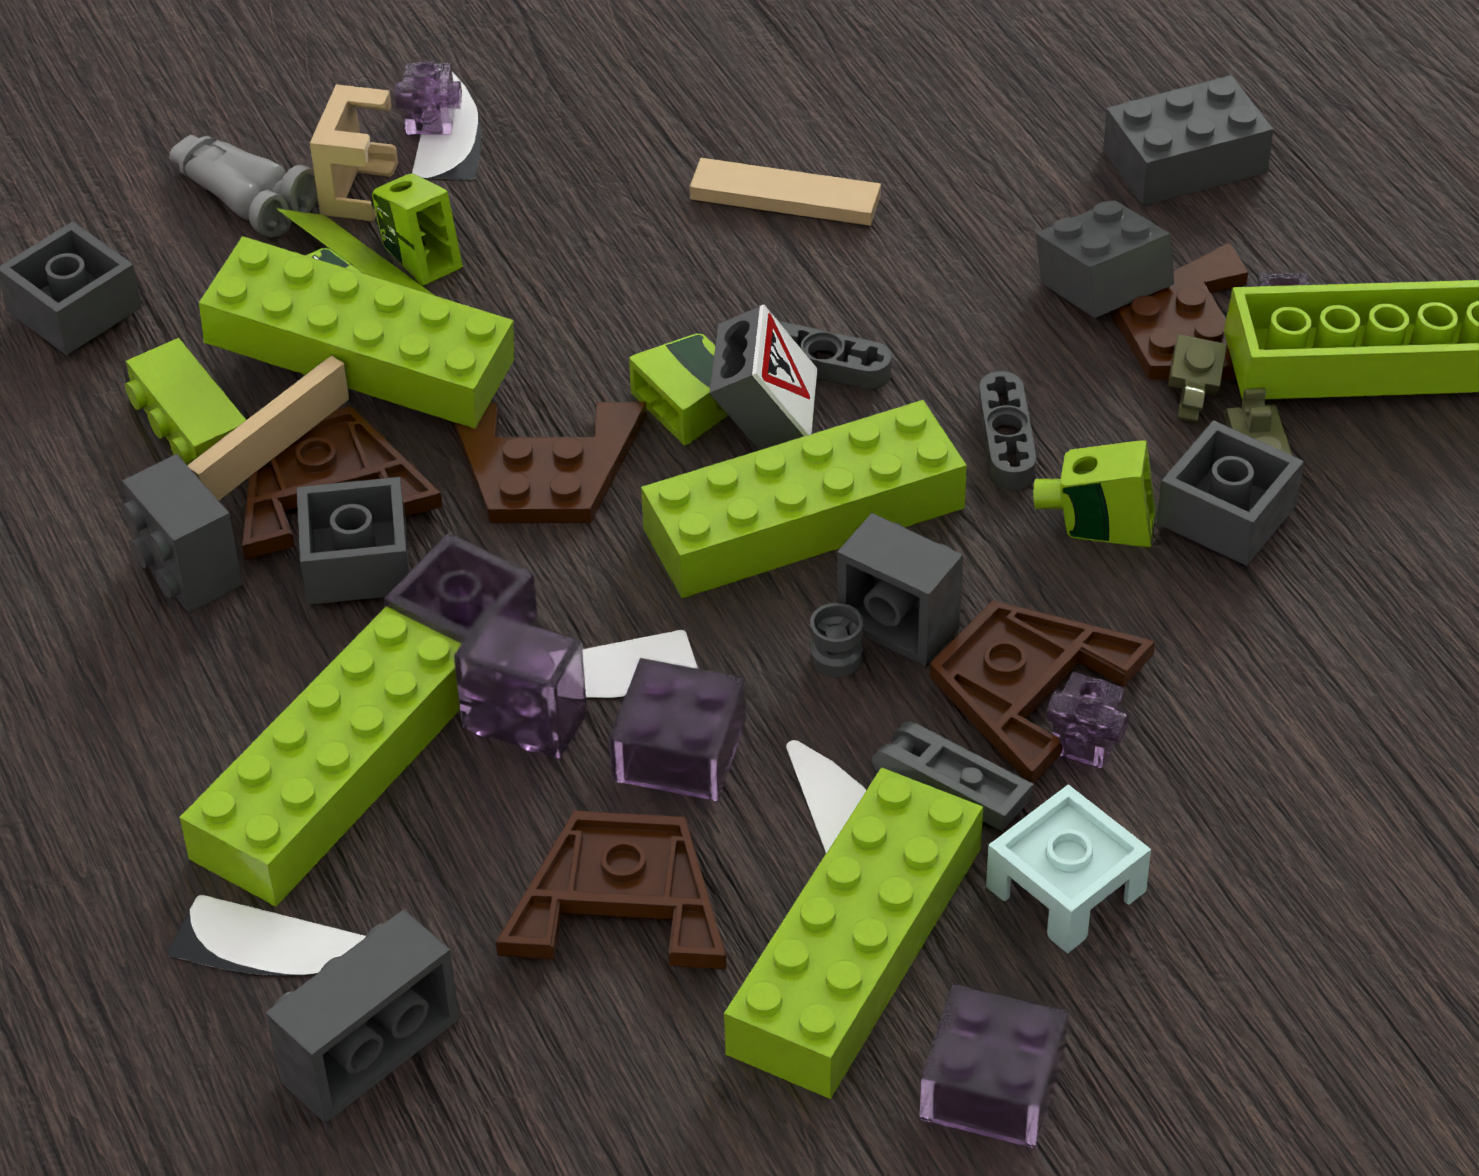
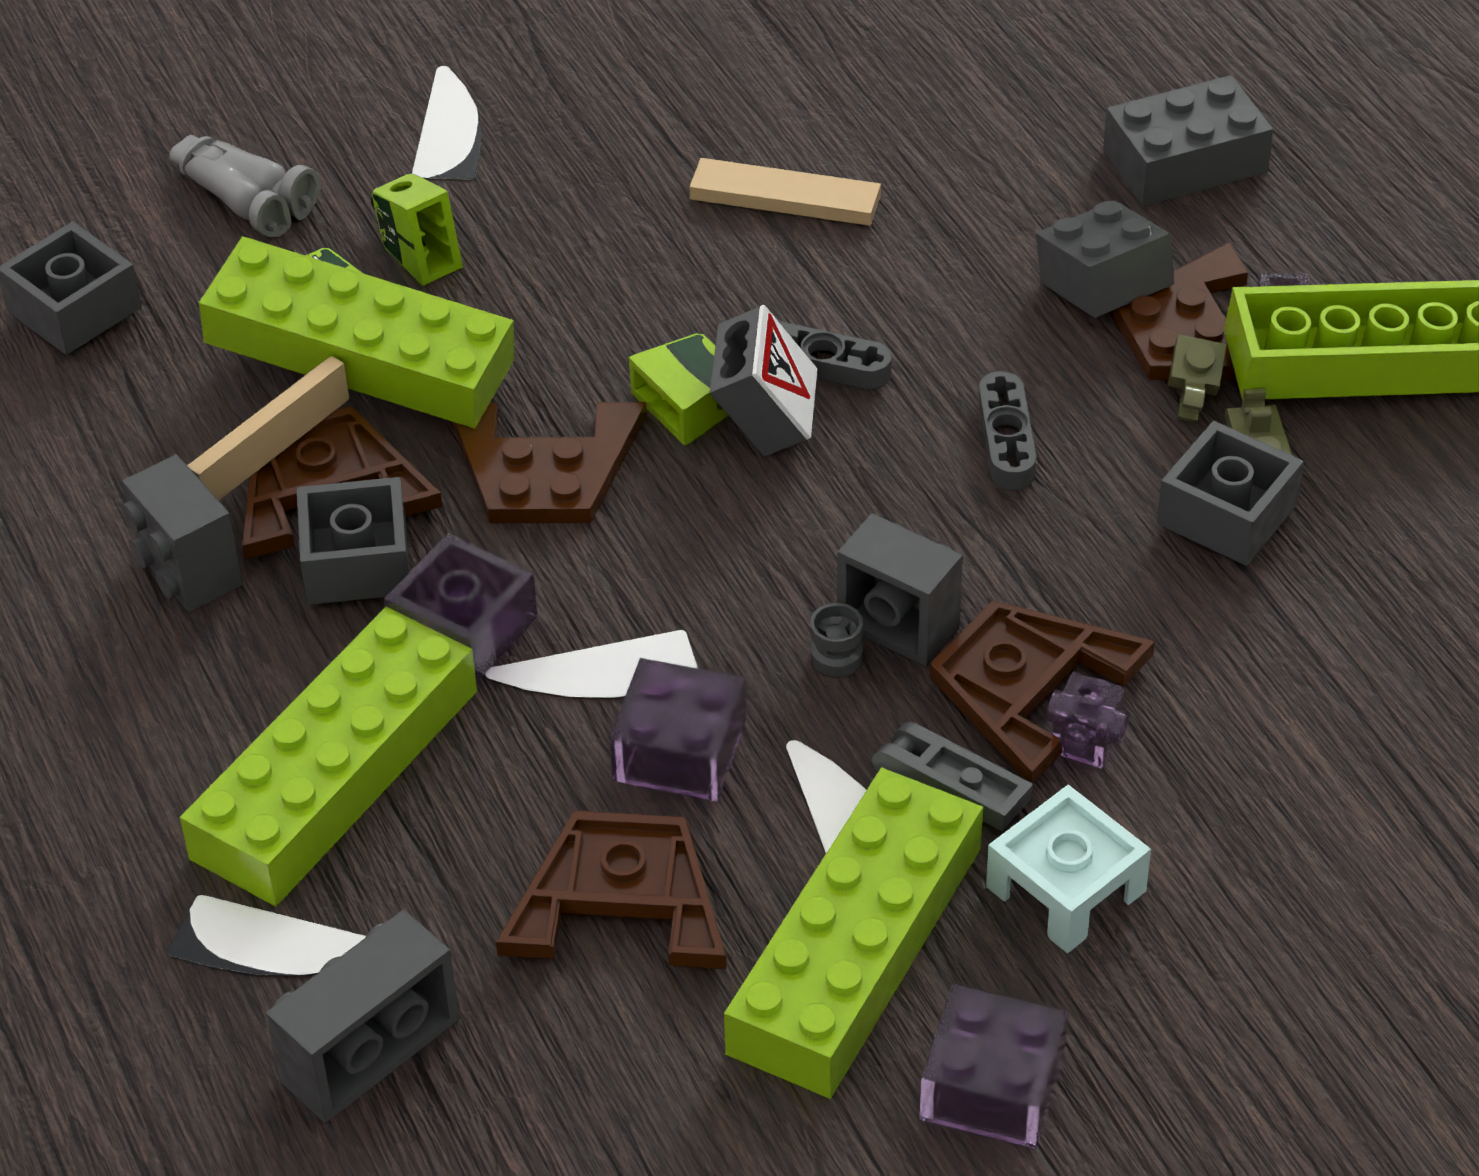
lime brick [125,338,246,465] -> none
lime sticker [276,208,435,296] -> none
tan panel [310,84,398,222] -> none
clear purple brick [395,61,462,134] -> none
clear purple brick [454,611,587,759] -> none
lime brick [641,400,967,598] -> none
lime torso [1033,440,1156,547] -> none

